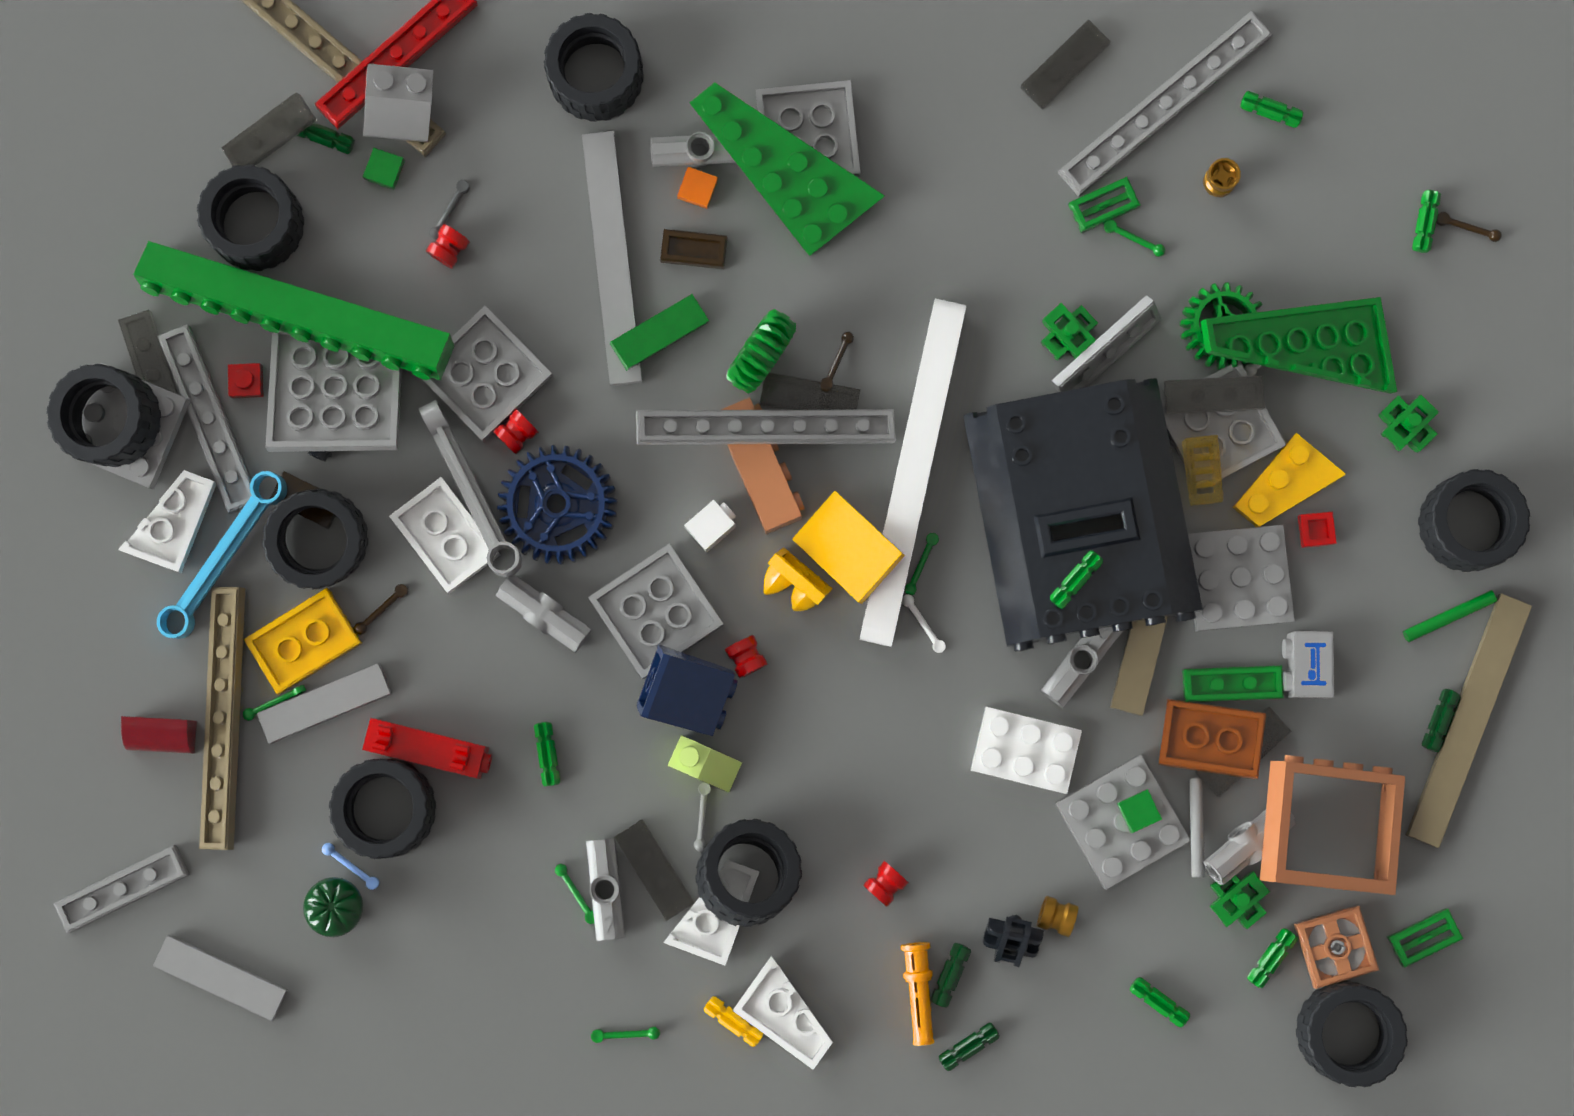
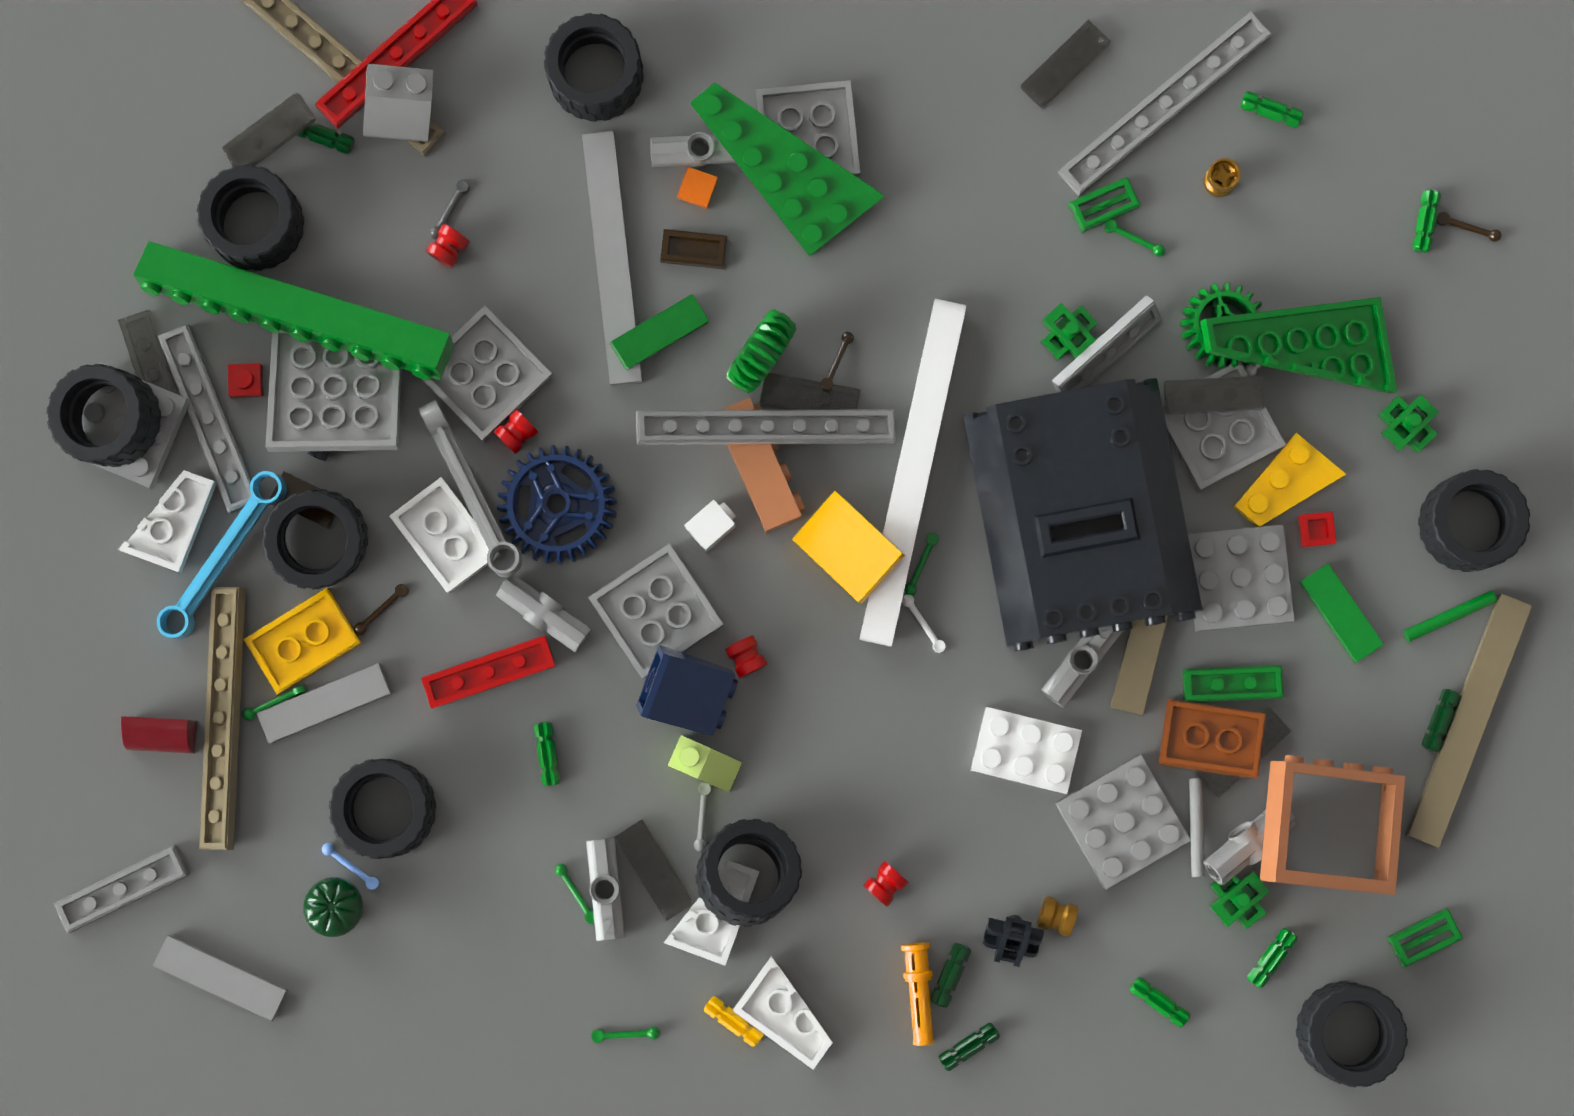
red brick [362,718,492,779] -> none
green tile [363,148,405,190] -> none
yellow tile [763,547,833,611] -> none
green axle [1050,550,1103,609] -> none
green tile [1117,789,1162,833] -> none
clear yellow slope [1182,435,1223,506] -> none
light grey brick [1282,631,1334,699] -> none
nougat piece [1294,905,1379,989] -> none
none -> red plate [421,635,556,709]
none -> green tile [1299,563,1384,663]

